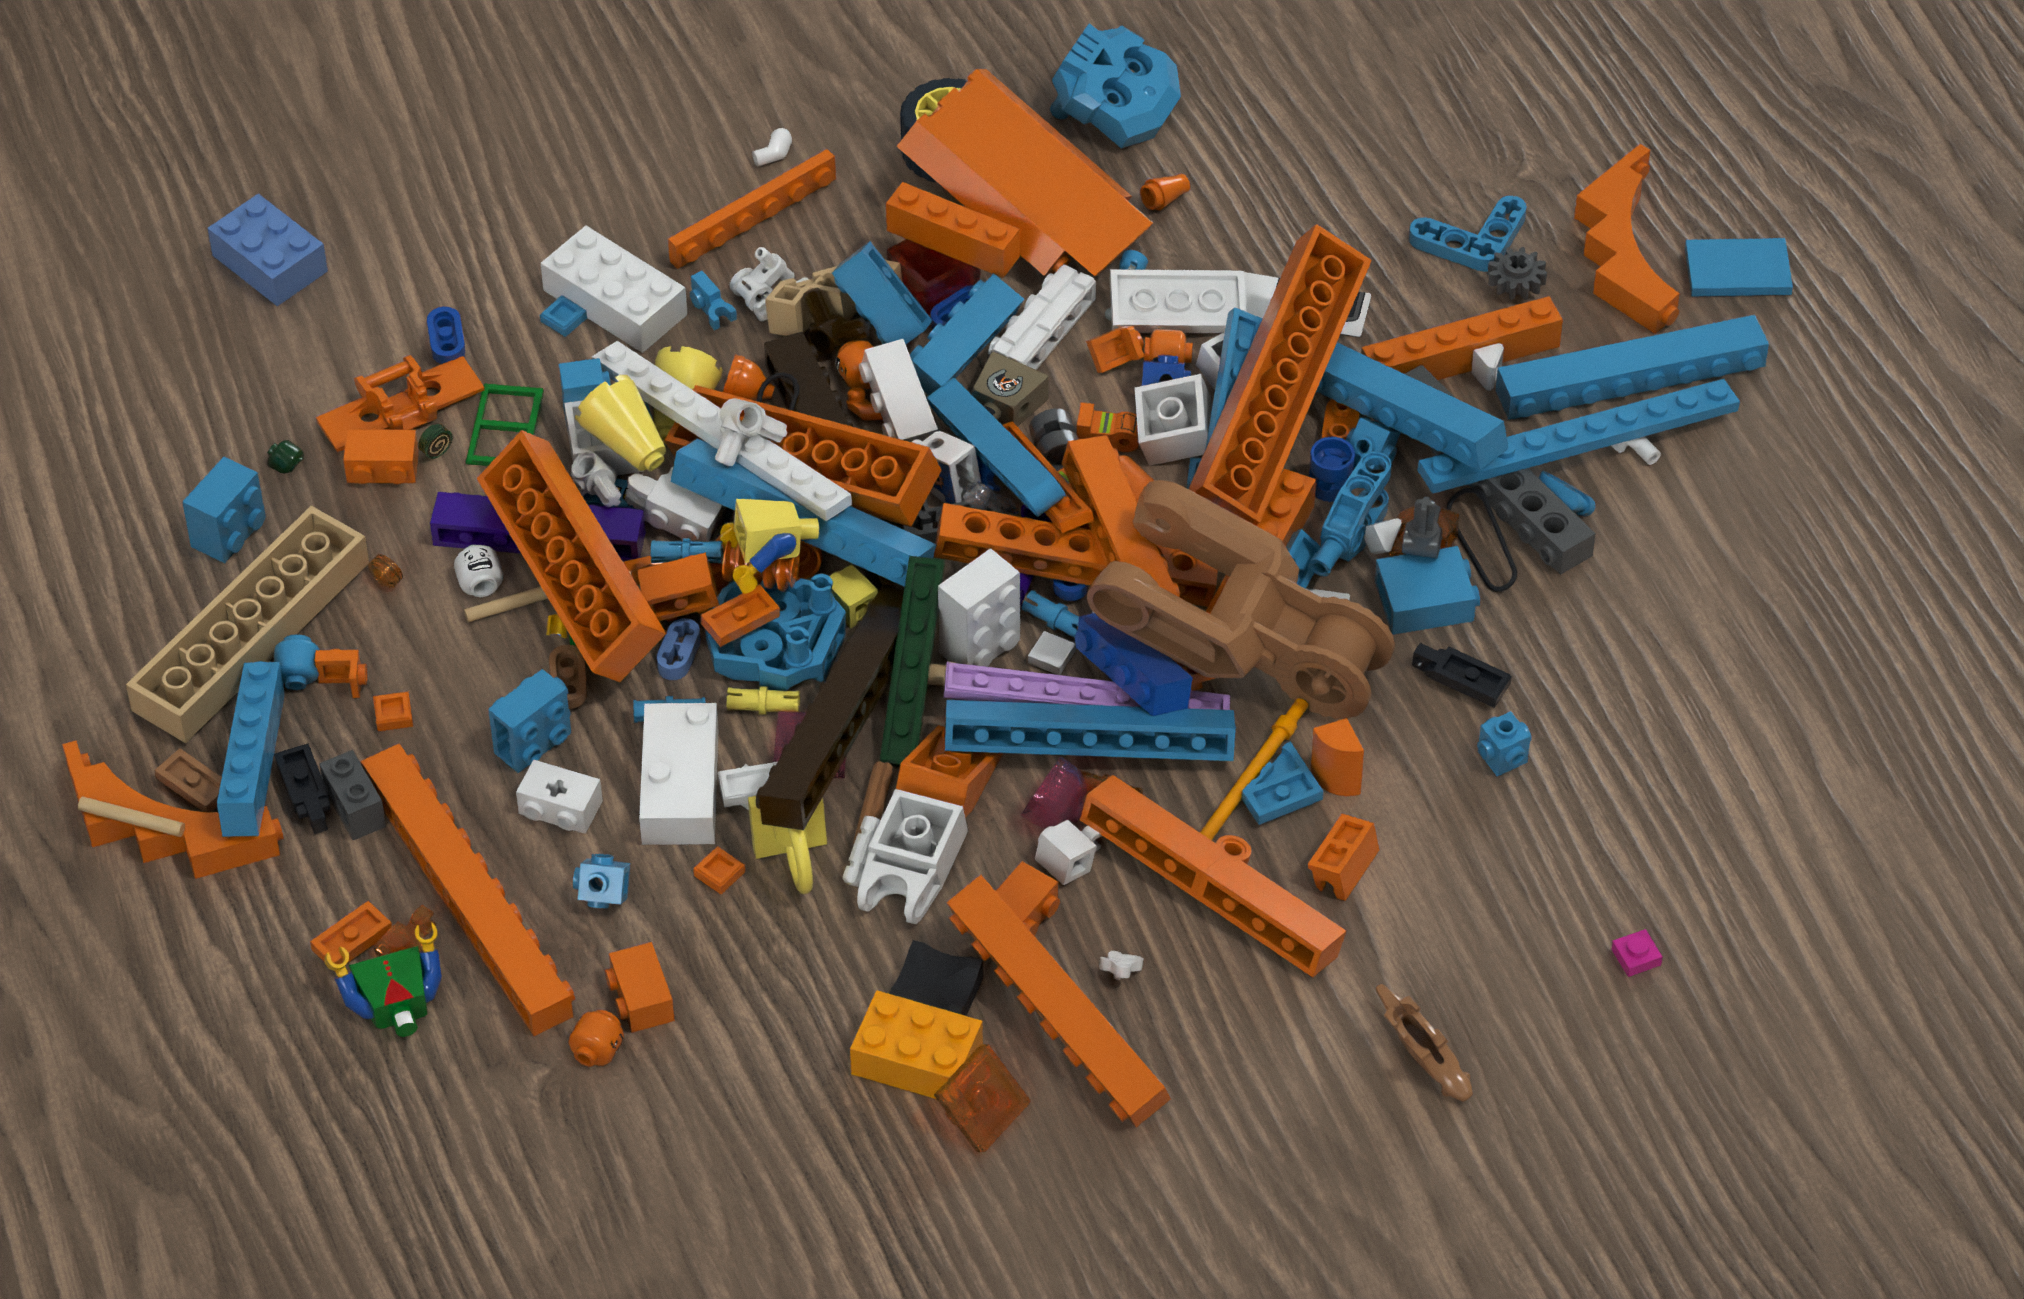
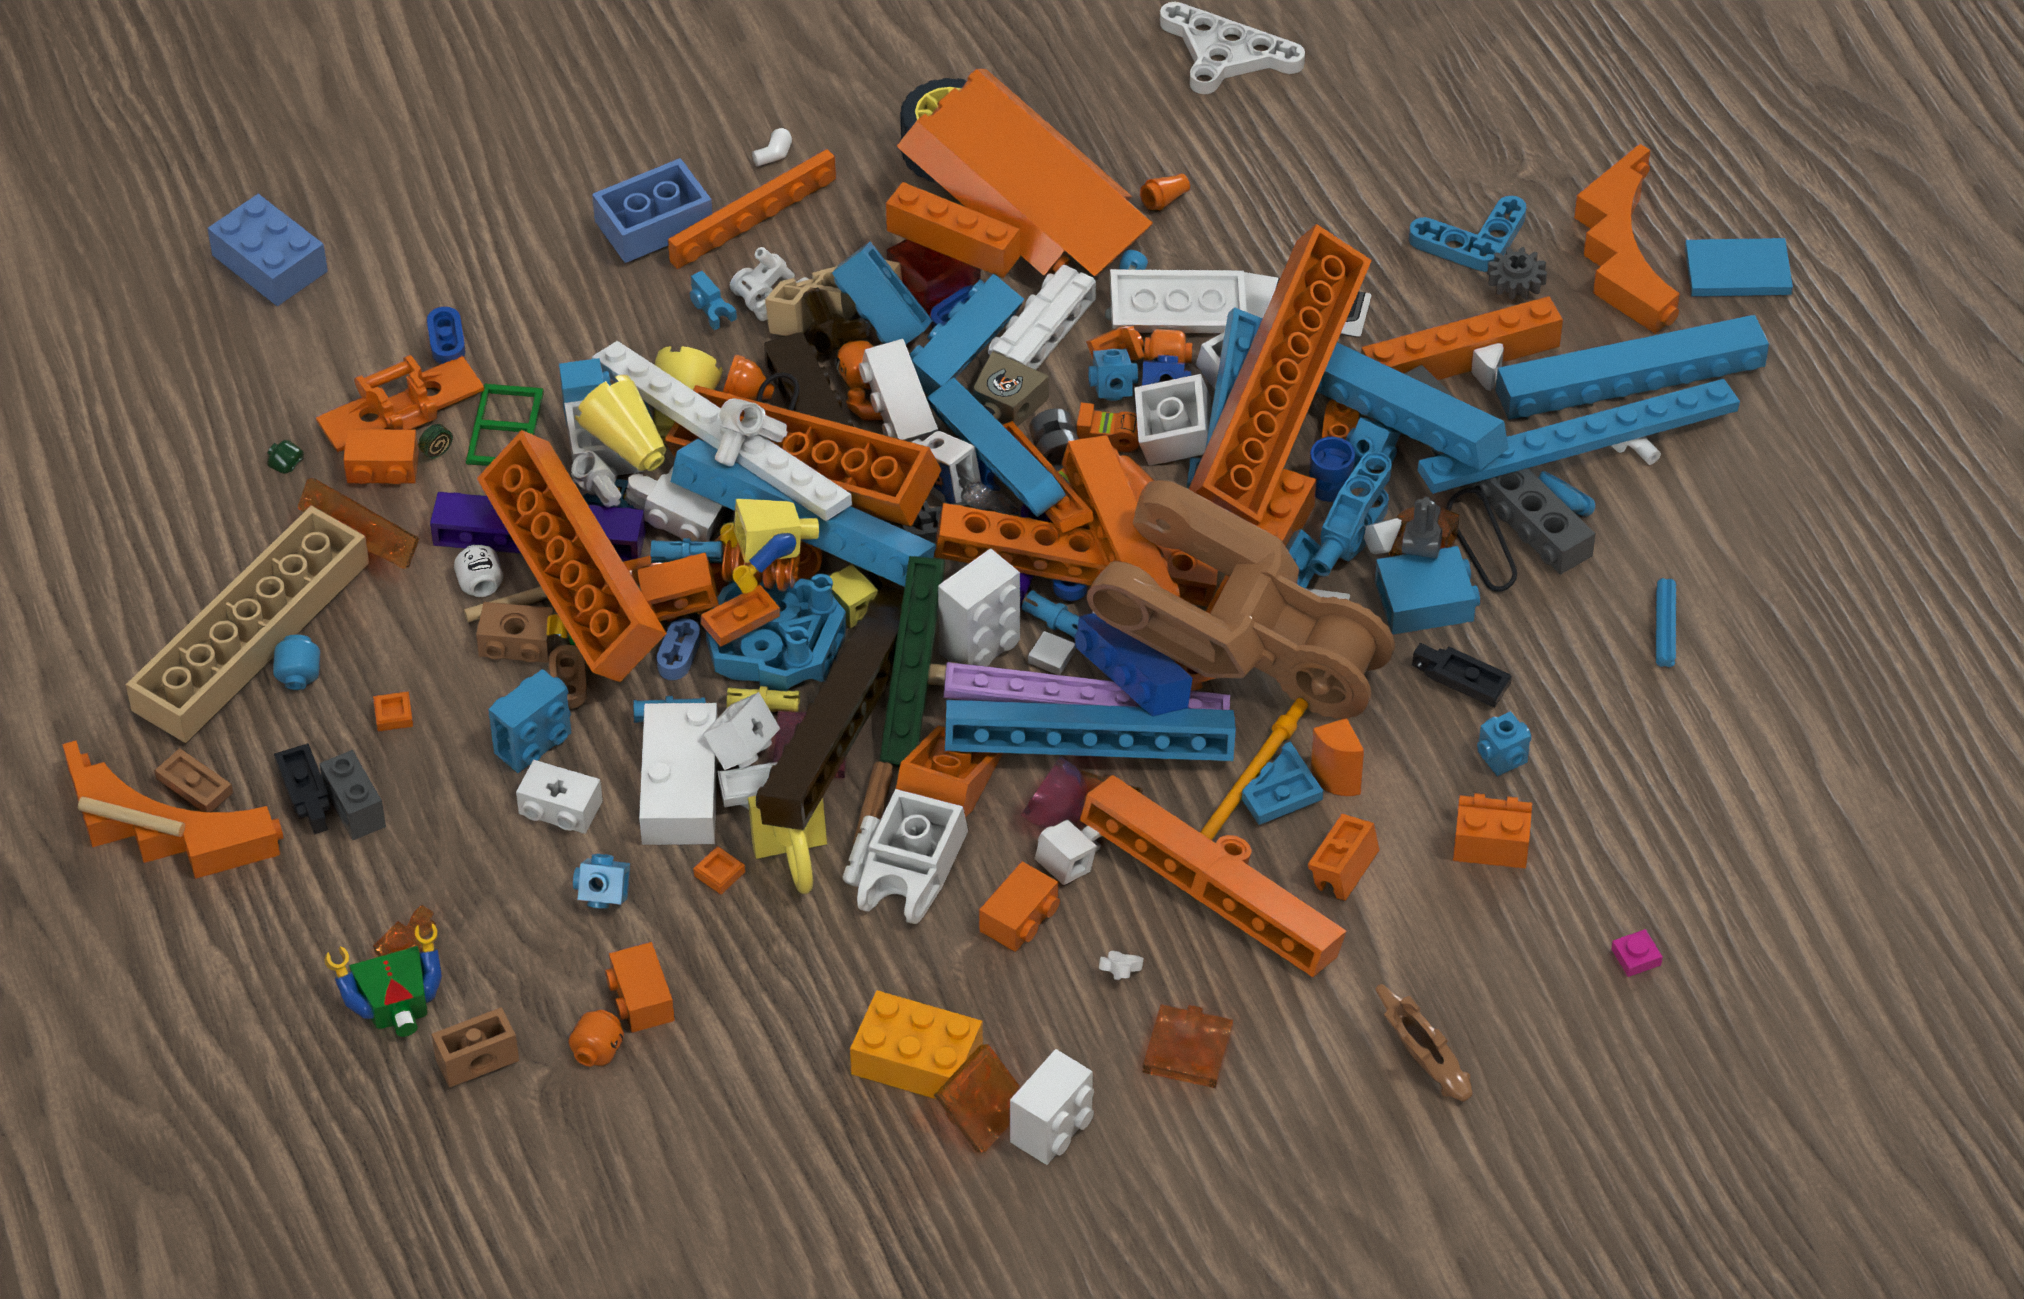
dark azure brick [182,457,266,563] -> none
dark azure brick [217,661,285,837] -> none
orange plate [310,901,393,972] -> none
orange bracket [315,649,368,698] -> none
orange brick [361,743,575,1036] -> none
clear orange tile [368,554,403,588] -> none
dark azure tile [540,295,587,337] -> none
white brick [541,225,687,353] -> none
black brick [889,940,984,1016] -> none
orange brick [946,875,1171,1128] -> none
dark azure brick [1050,23,1181,149] -> none
none -> clear orange bracket [298,478,419,569]
none -> medium nougat brick [431,1007,519,1088]
none -> medium nougat brick [476,602,555,663]
none -> medium blue brick [592,158,712,263]
none -> white brick [703,692,780,770]
none -> white brick [1010,1049,1094,1165]
none -> dark azure brick [1088,349,1138,401]
none -> clear orange hinge [1143,1005,1234,1088]
none -> white beam [1160,2,1305,94]
none -> orange brick [1453,793,1532,869]
none -> dark azure axle [1656,578,1676,668]

